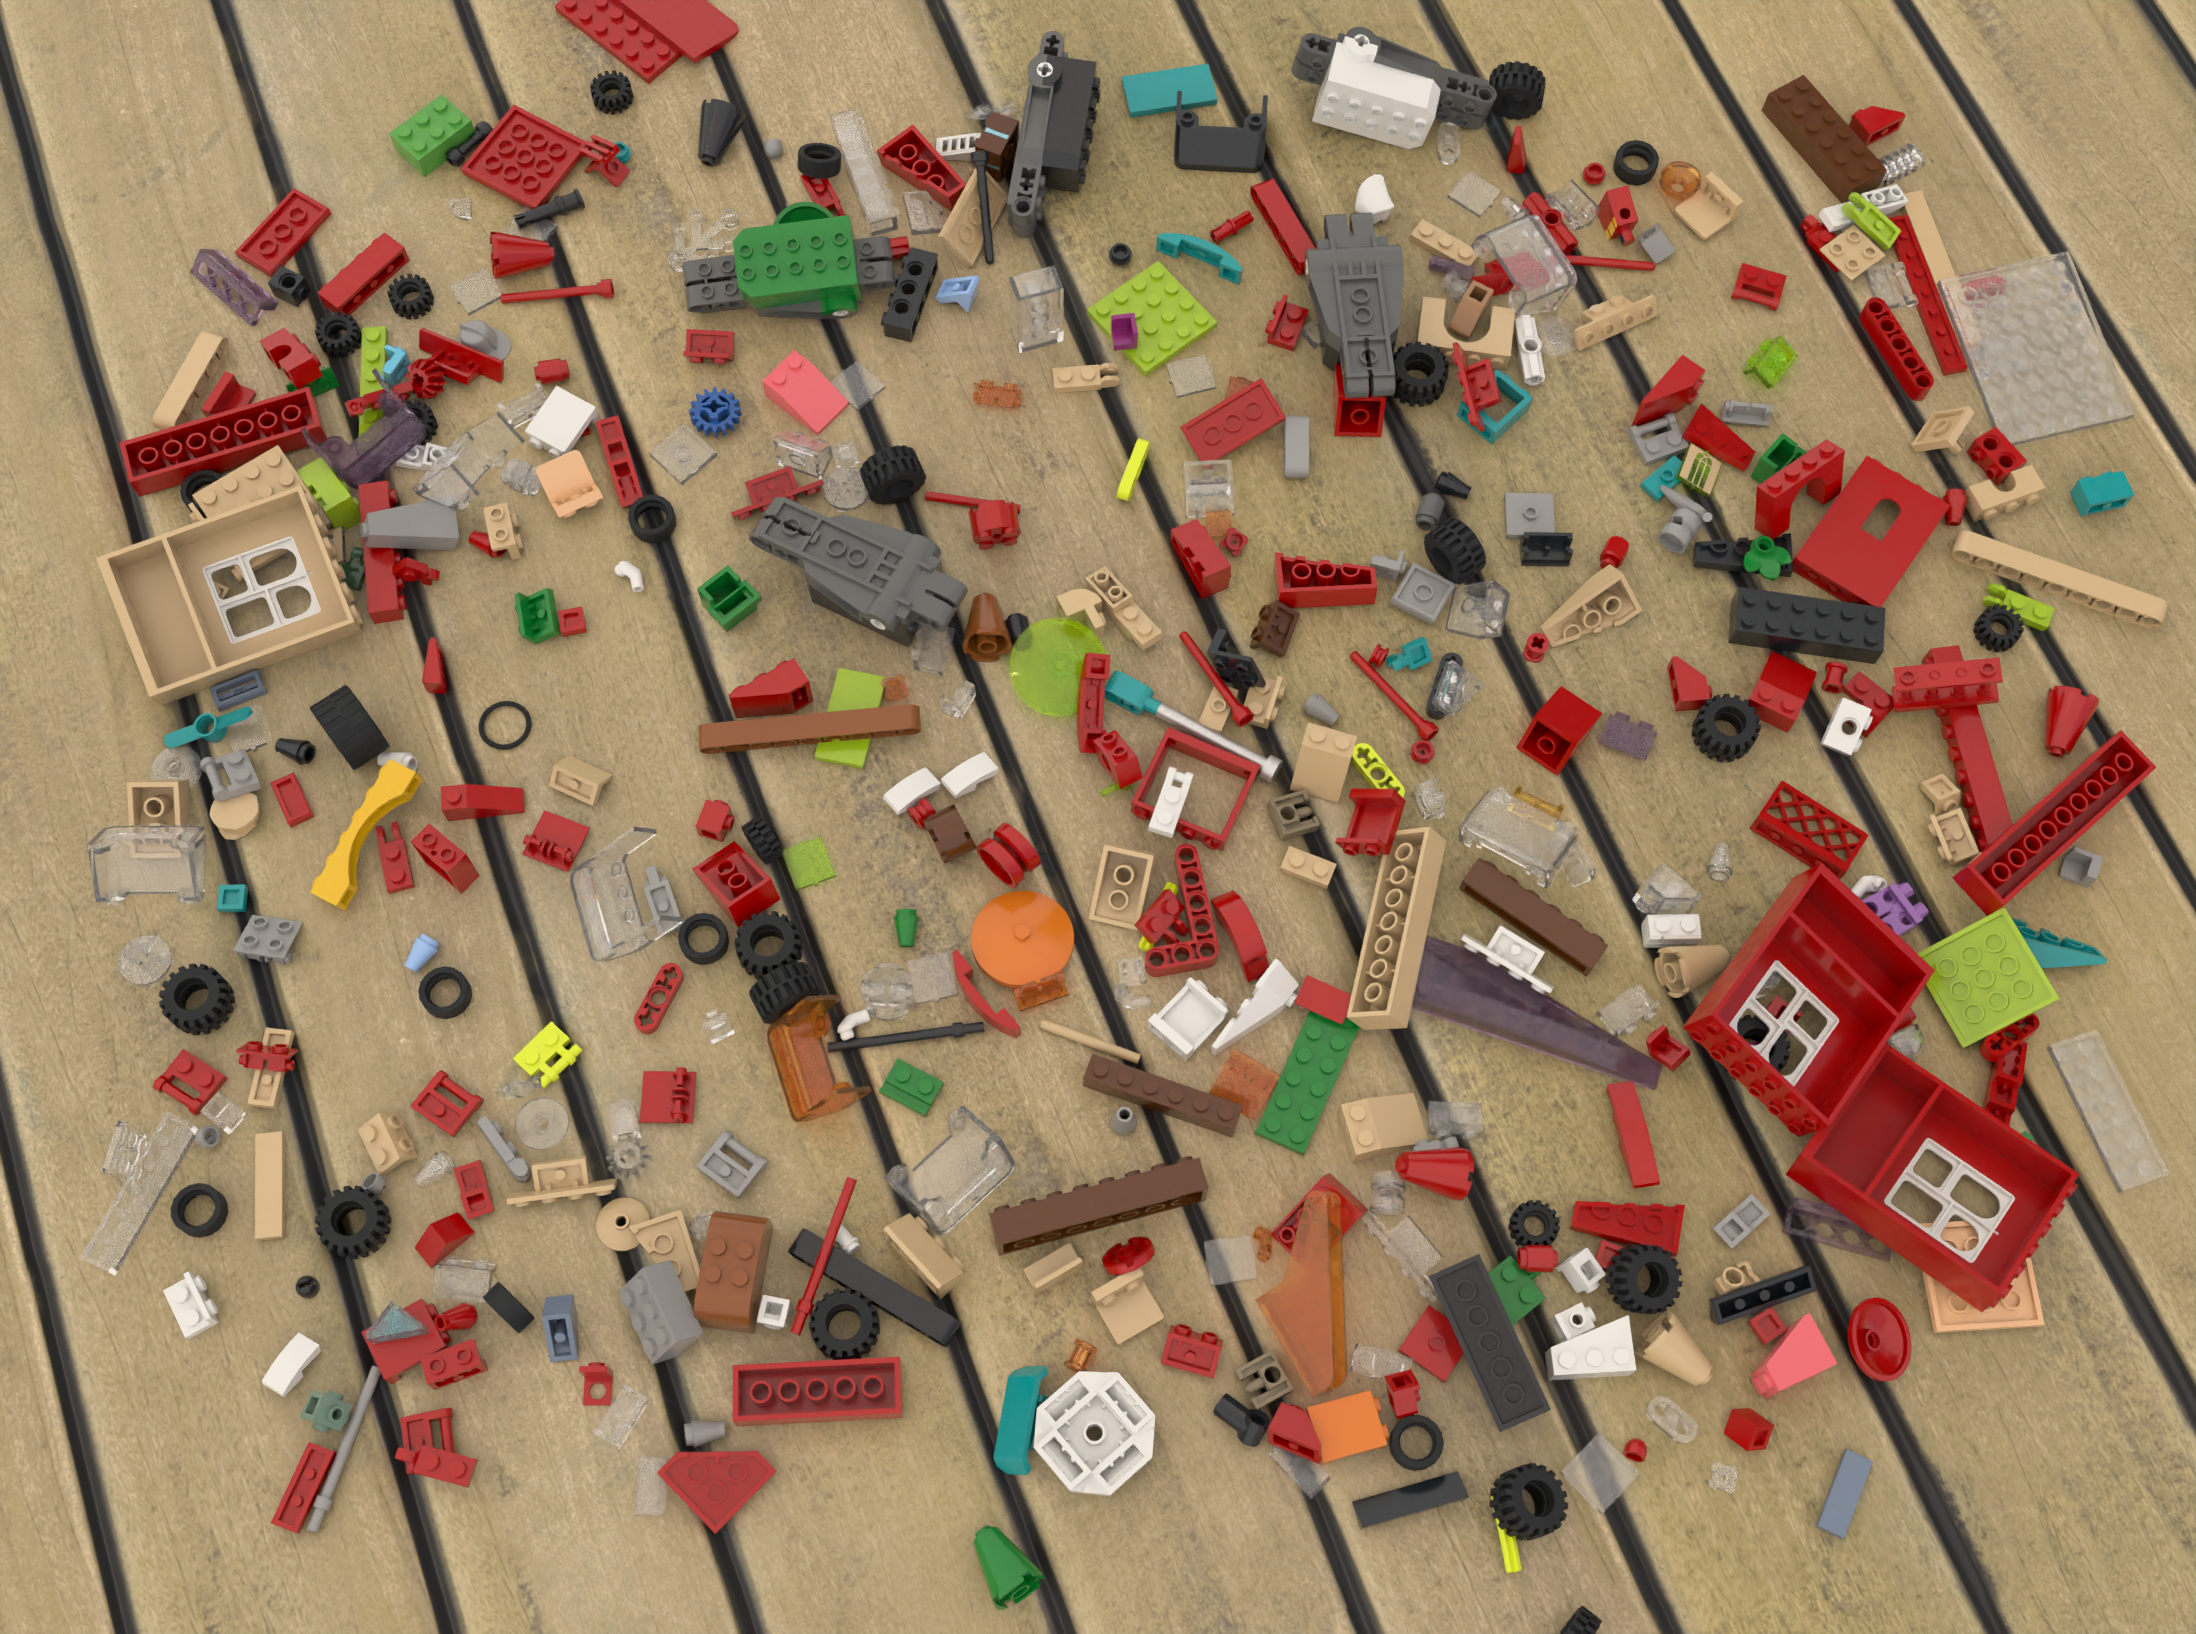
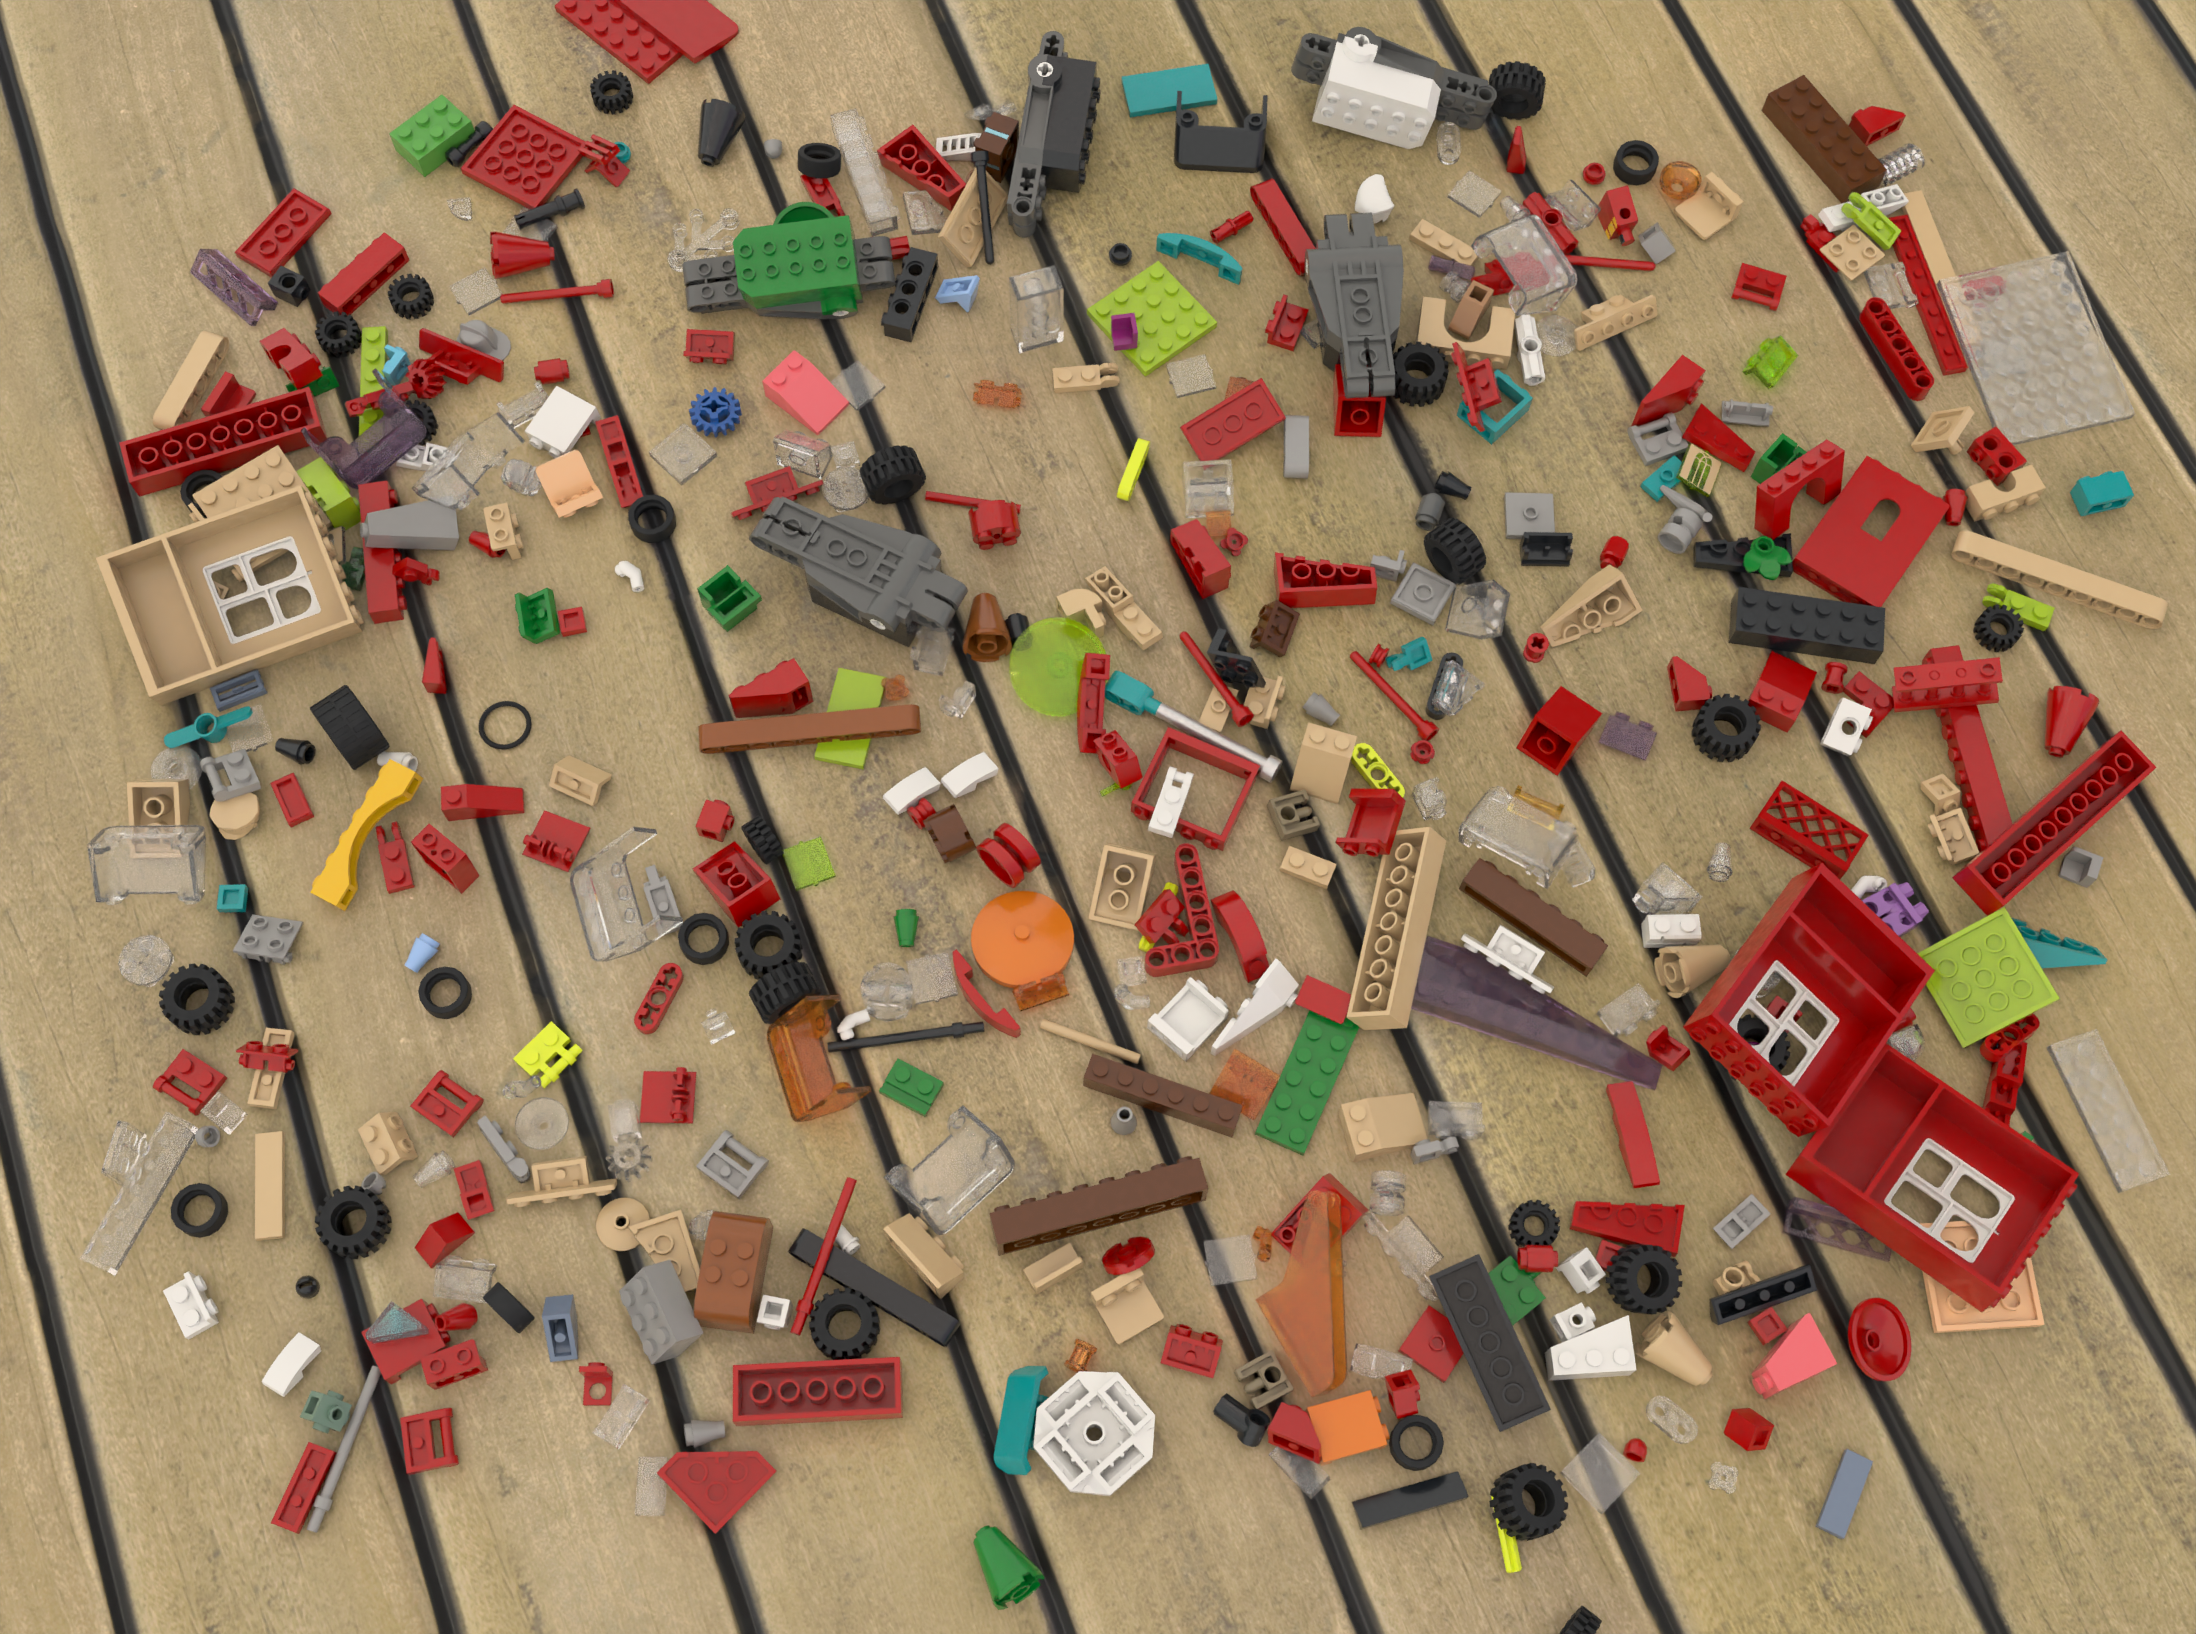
red hinge [395,1445,478,1488] -> none
red cone [1395,1147,1474,1201] -> none

